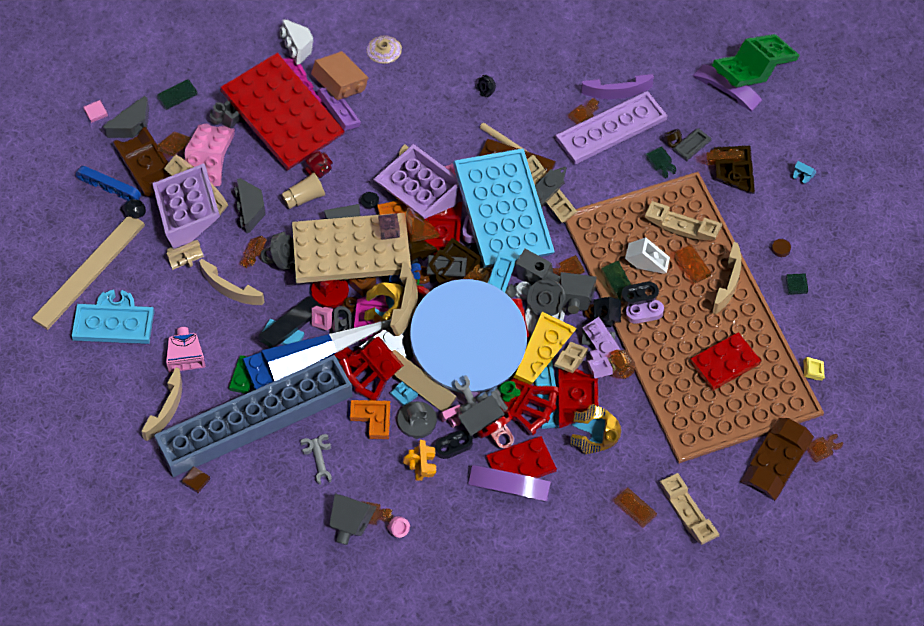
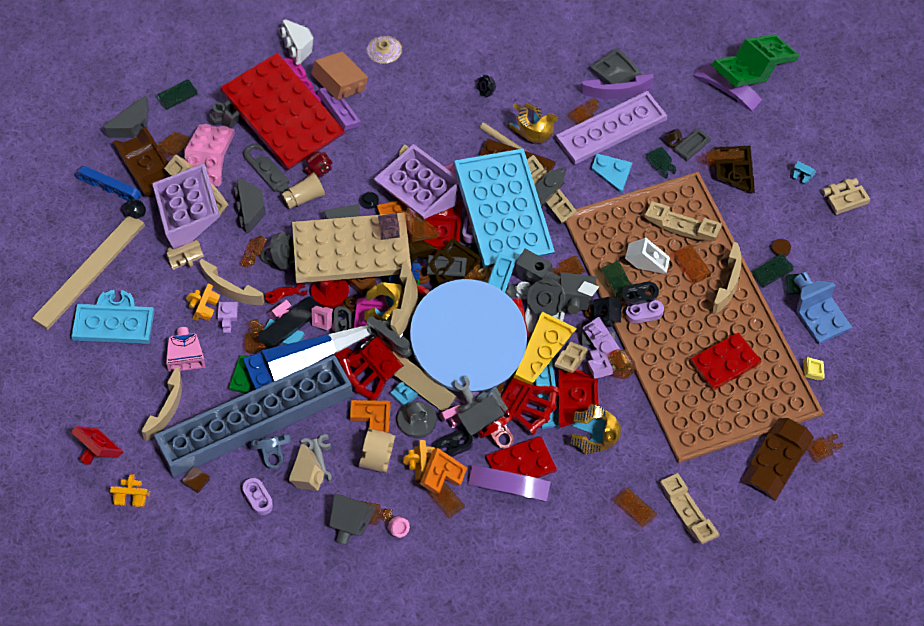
bright pink tile [83,100,108,123] -> none
green plate [498,381,521,402] -> none
none -> red tile [71,426,124,465]
none -> light orange hips [110,474,150,507]
none -> light orange hips [186,284,220,321]
none -> lavender plate [217,302,238,333]
none -> lavender plate [243,478,273,515]
none -> dark grey plate [244,144,290,194]
none -> clear orange plate [245,319,266,354]
none -> sand blue tile [251,434,291,469]
none -> red arm [265,283,307,305]
none -> bright pink tile [267,300,291,320]
none -> tan slope [289,444,324,491]
none -> tan brick [359,428,395,472]
none -> dark grey hinge [367,316,412,358]
none -> orange plate [420,448,467,494]
none -> clear orange plate [424,481,465,518]
none -> pearl gold piece [508,103,558,144]
none -> white sticker [578,281,599,296]
none -> dark grey plate [590,48,642,84]
none -> medium azure wing [592,154,632,193]
none -> clear green plate [752,254,794,288]
none -> medium blue plate [794,272,852,345]
none -> tan plate [822,178,870,215]

